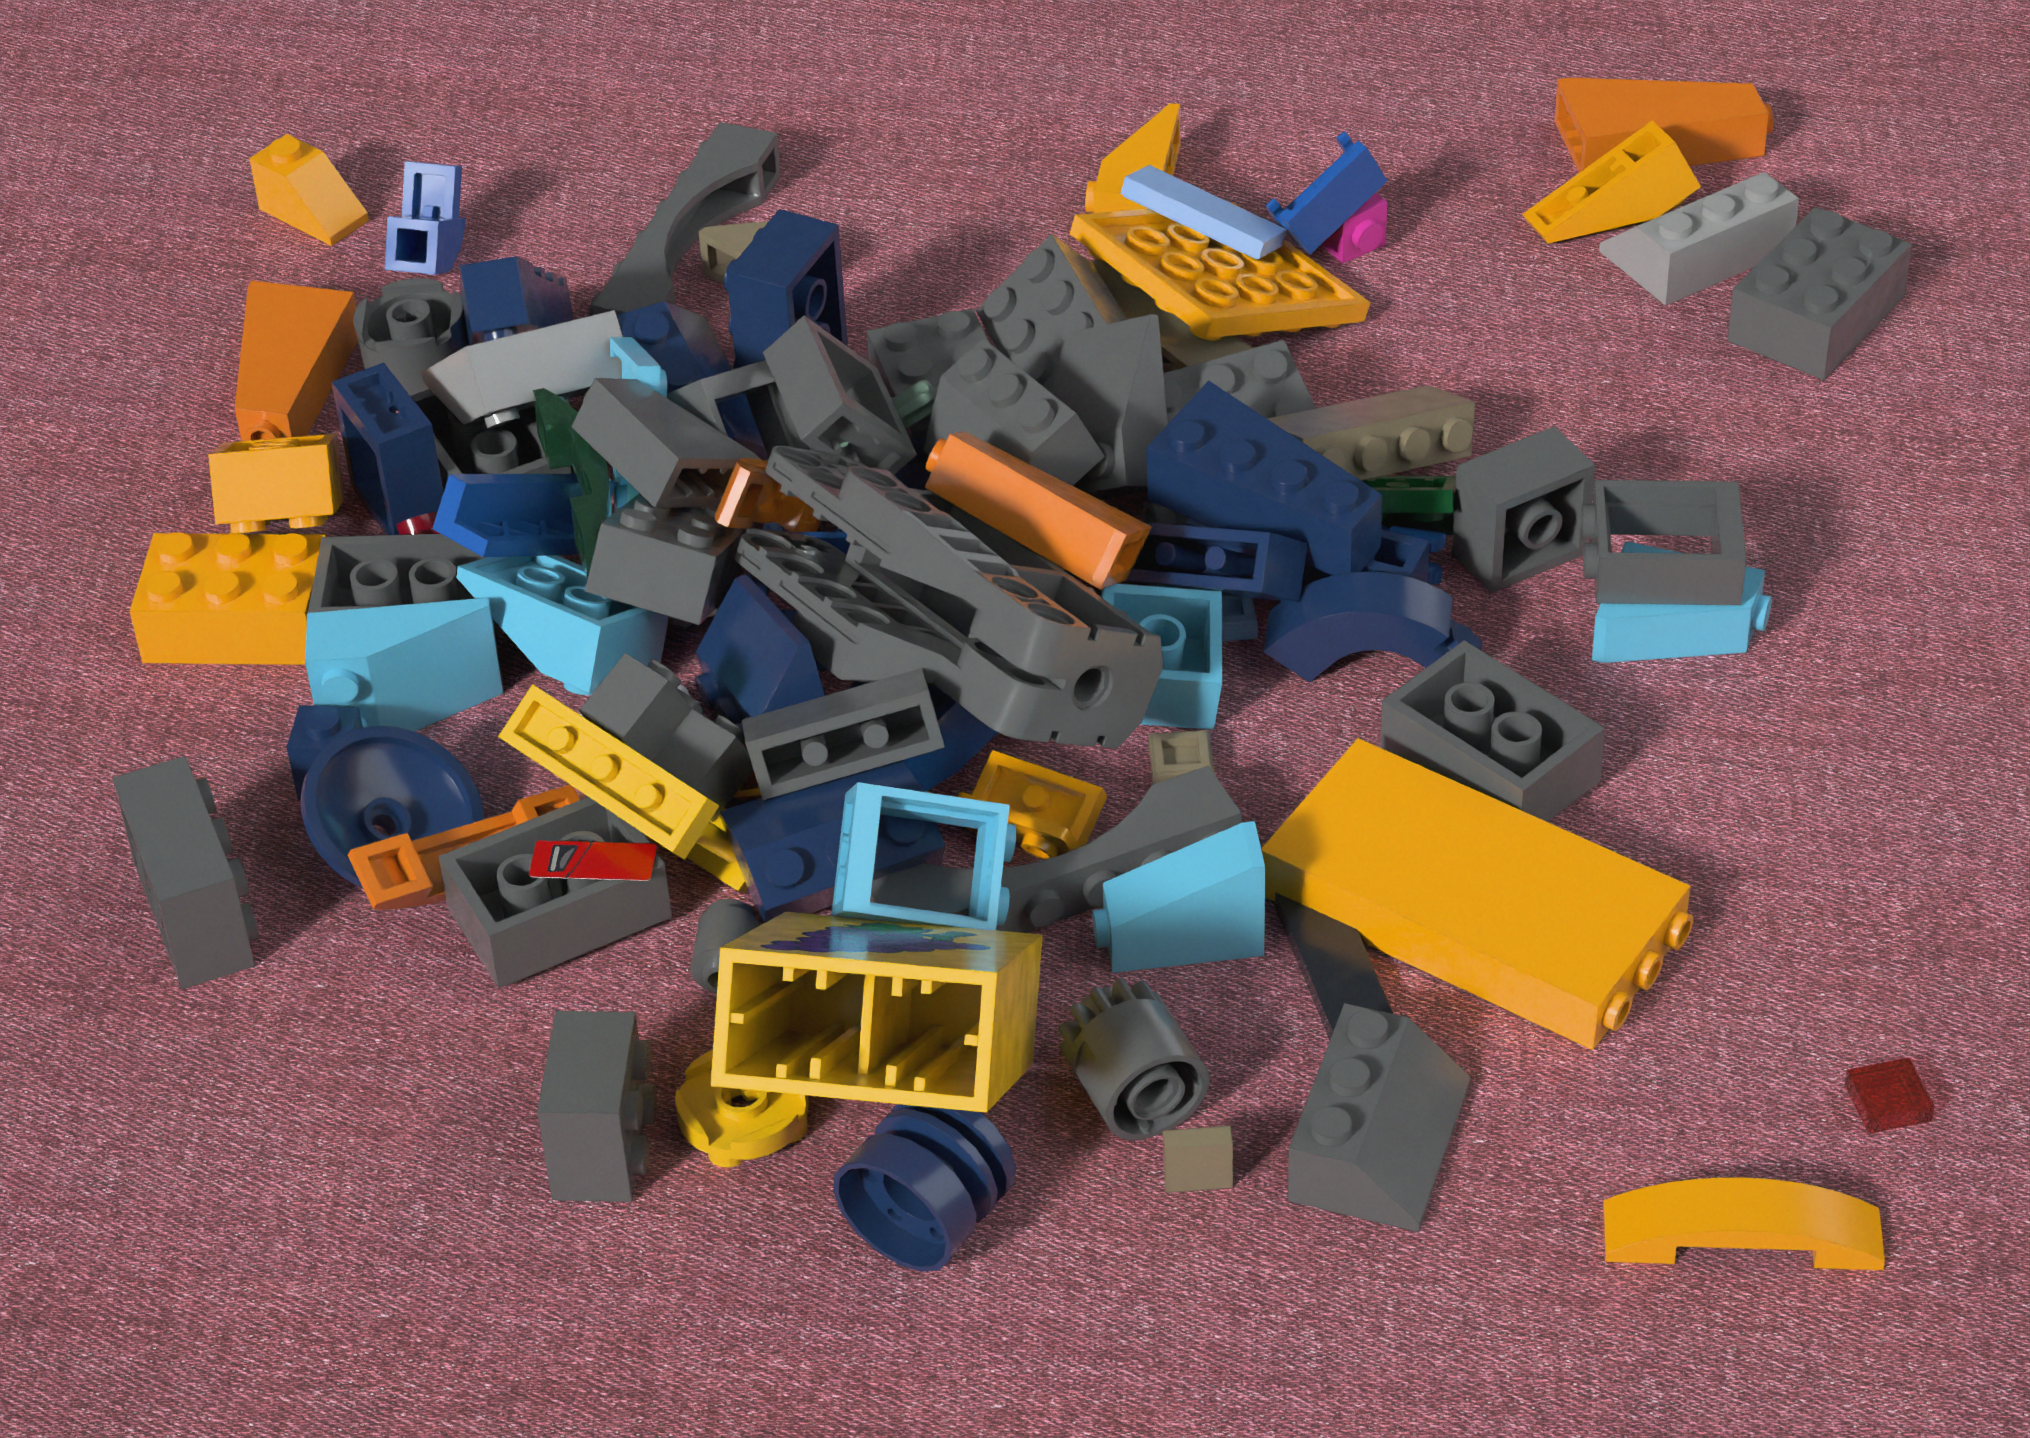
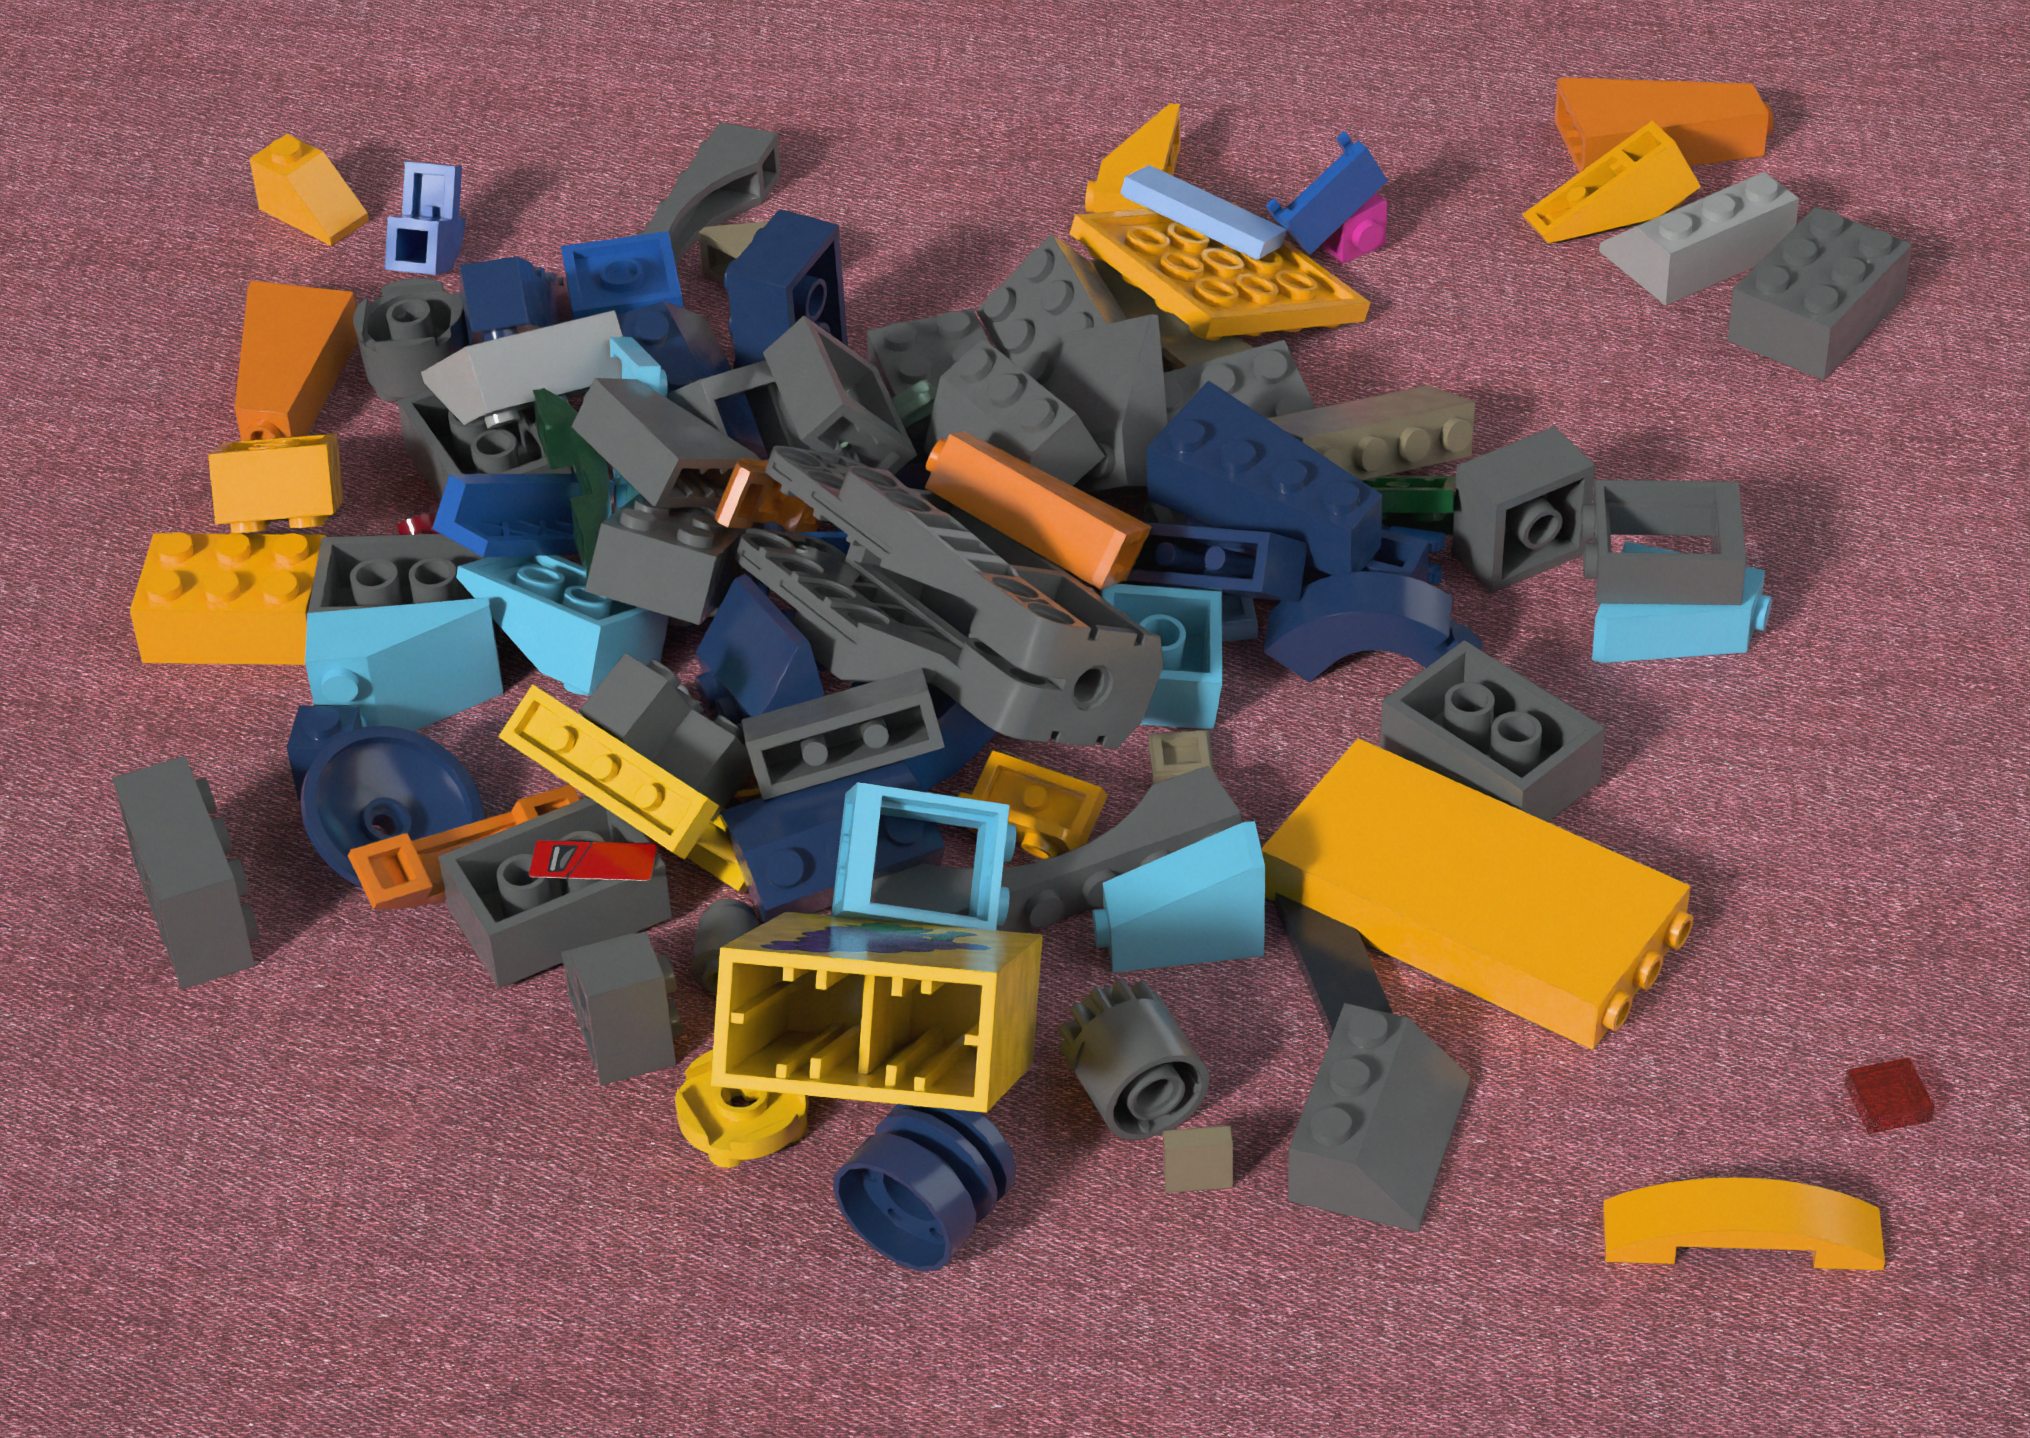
dark blue window [332,362,443,535] -> none
dark grey brick [537,1011,657,1202] -> none
none -> blue plate [561,231,684,320]
none -> dark grey brick [561,931,683,1086]

